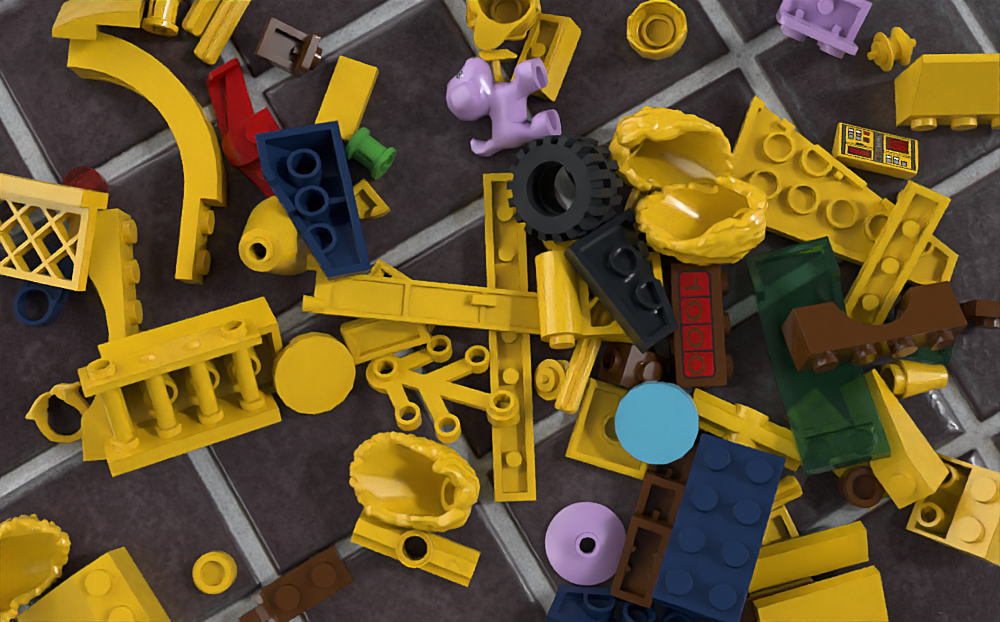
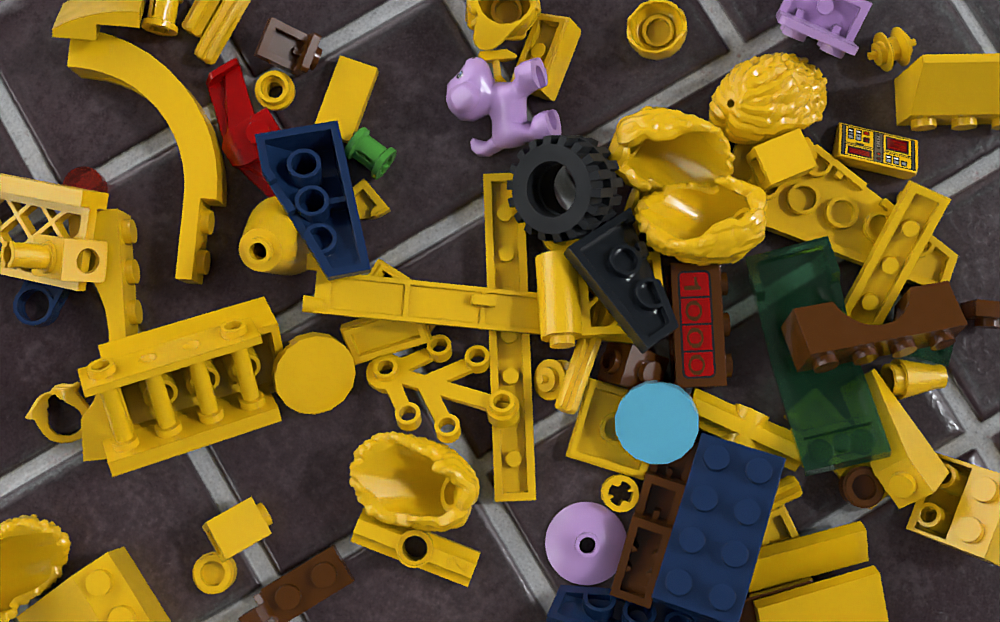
none -> yellow bracket [0,234,108,283]
none -> yellow brick [202,496,273,563]
none -> yellow plate [255,70,296,111]
none -> yellow bush [601,474,639,513]
none -> yellow hair [709,52,827,145]
none -> yellow brick [745,128,817,192]

